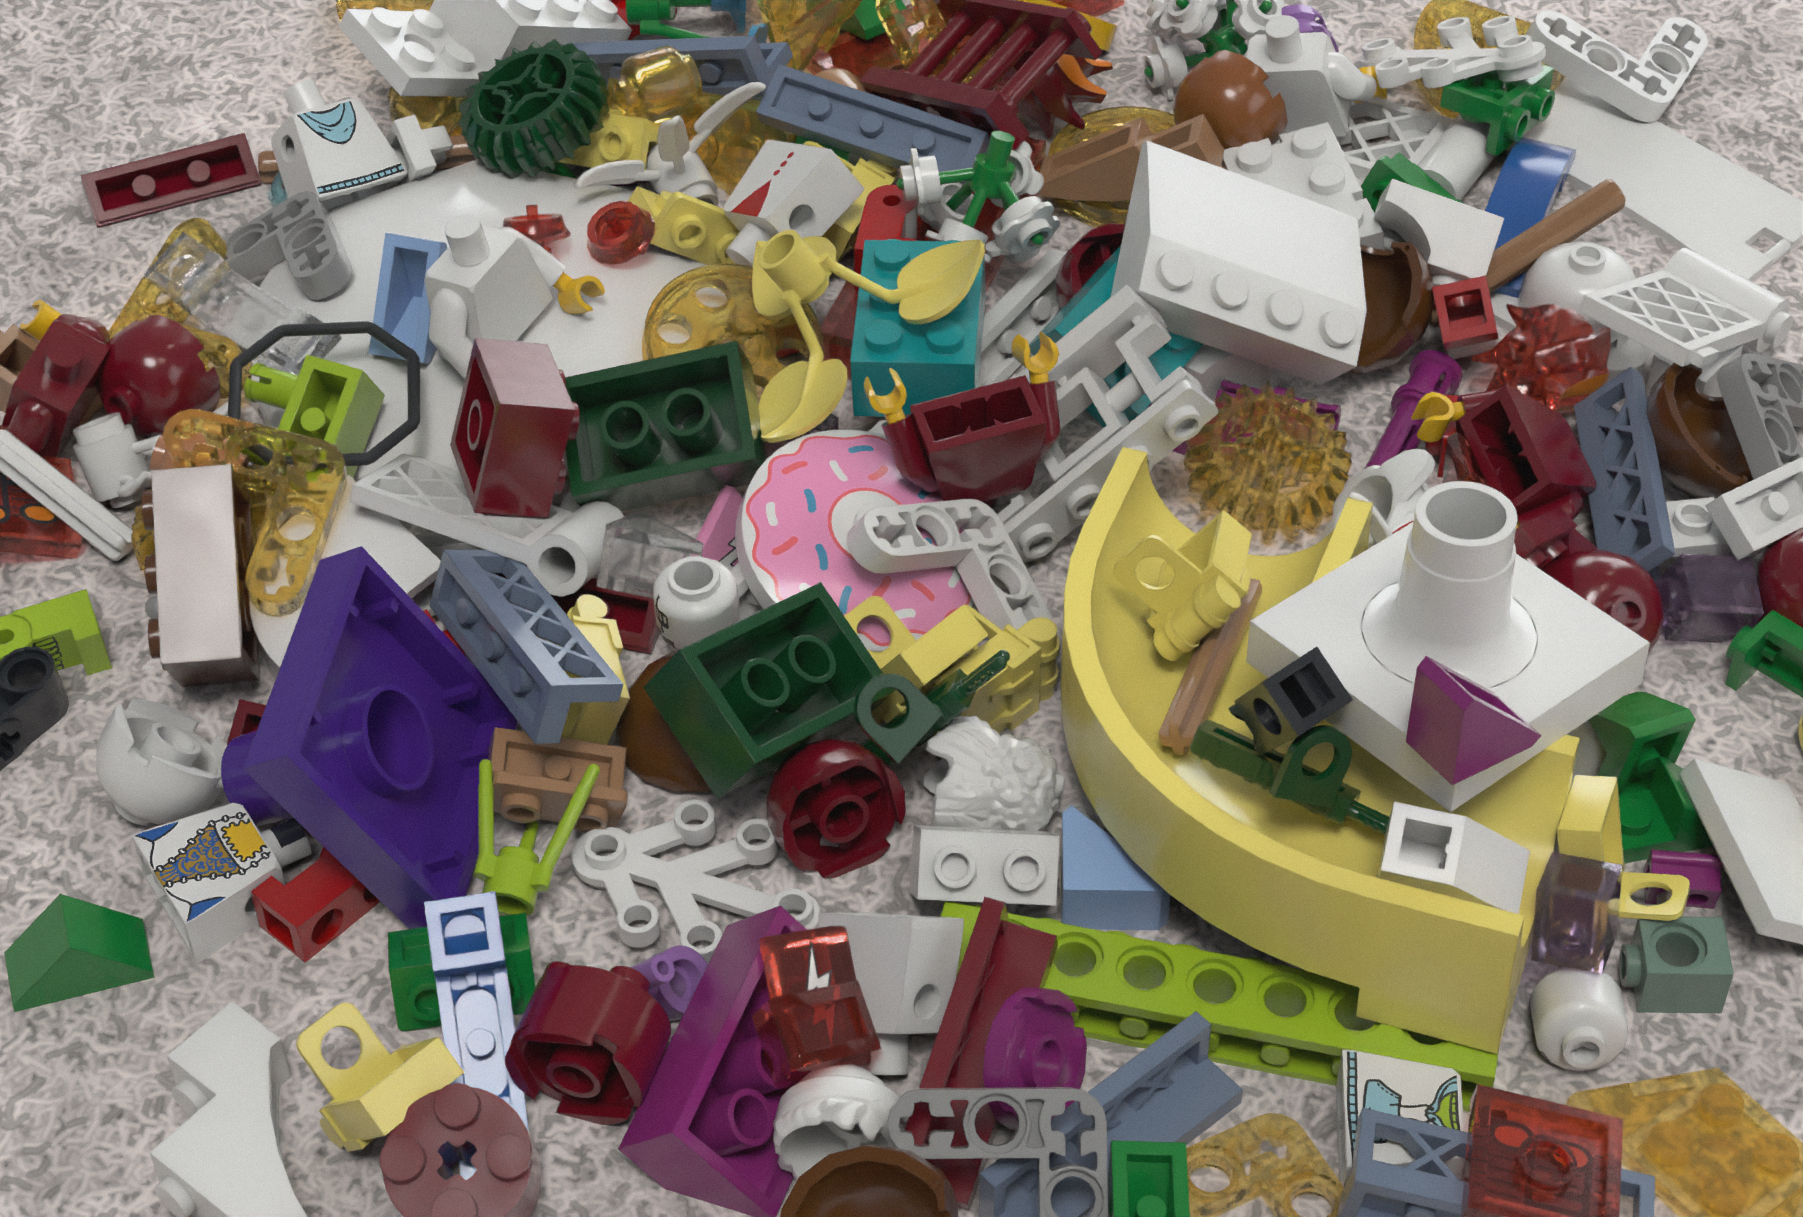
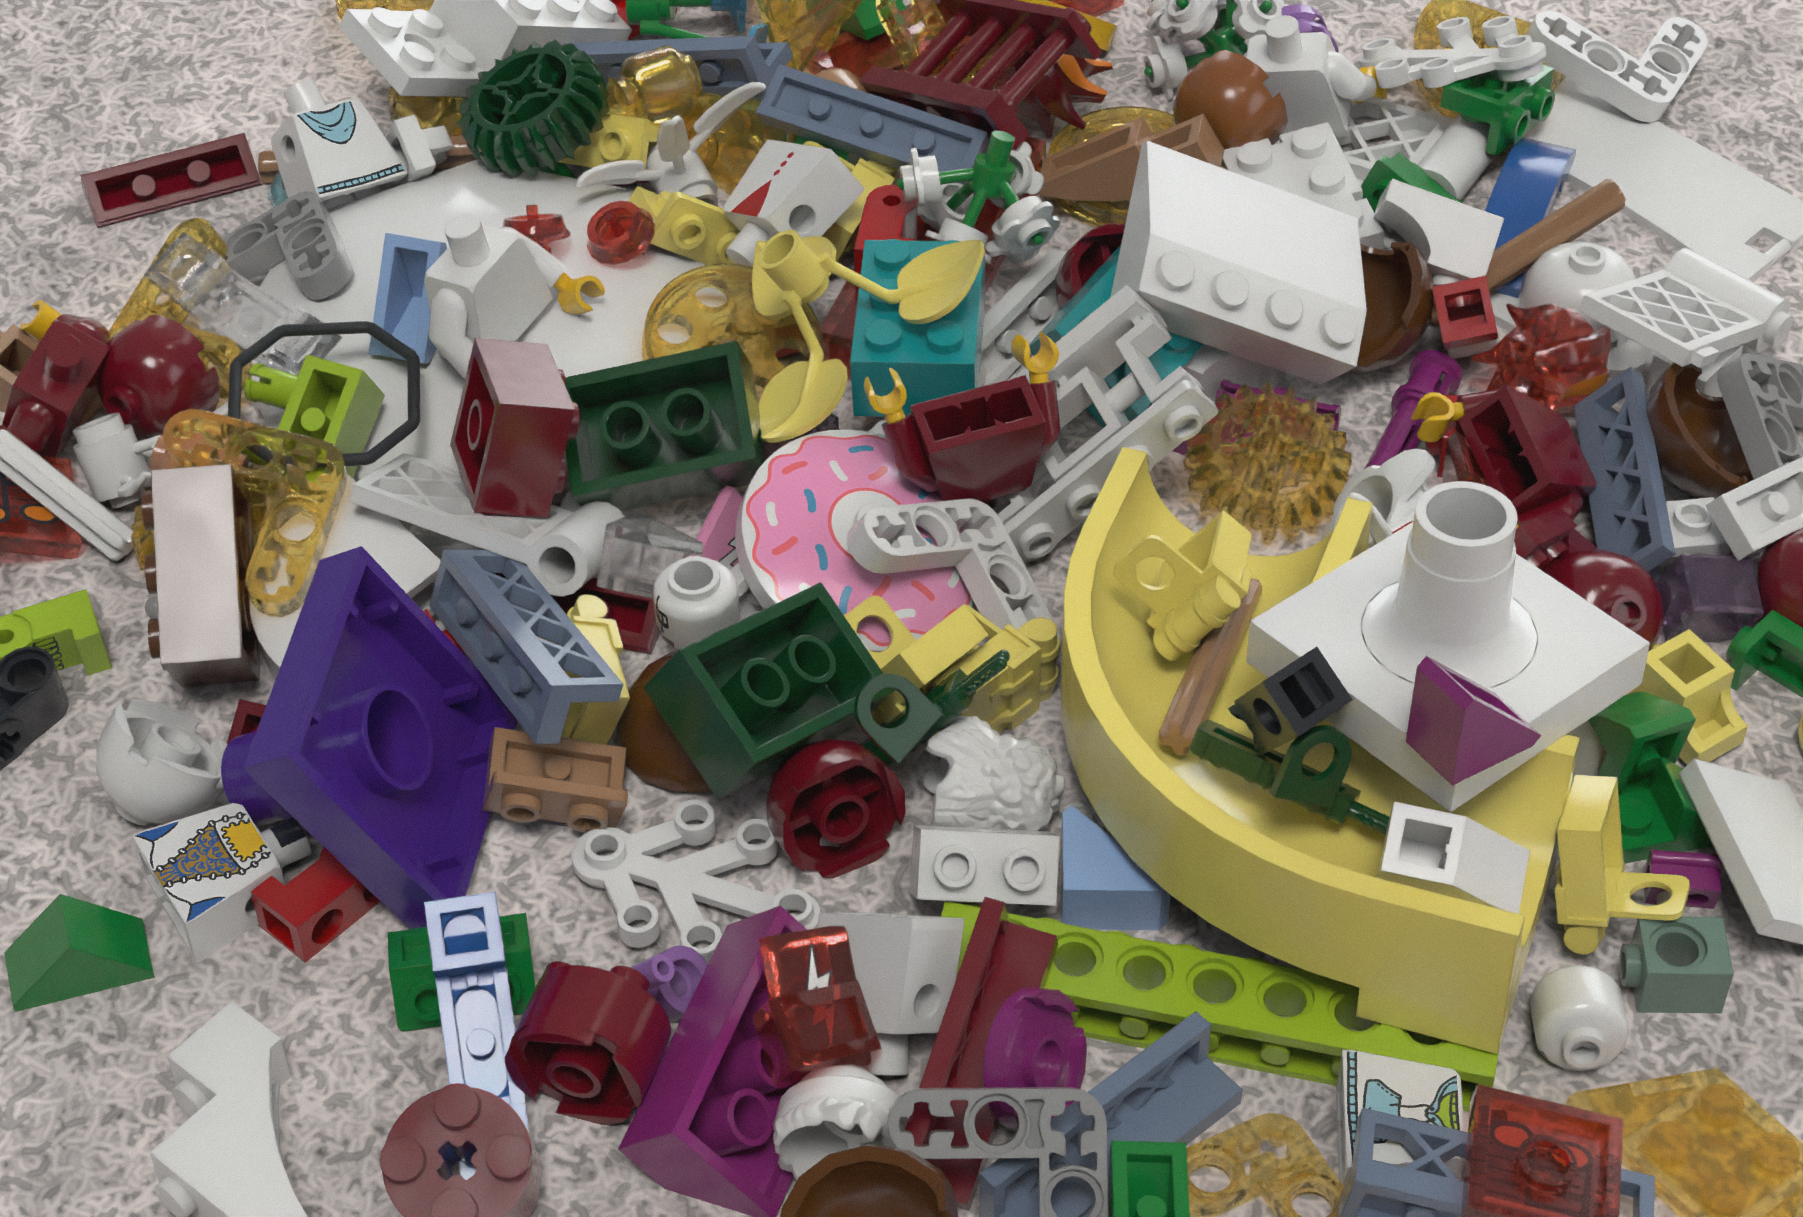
light yellow piece [296,1003,464,1152] -> none
lime plant [473,759,600,916] -> none
brick [1531,852,1623,974] -> none
none -> light yellow brick [1626,629,1748,765]

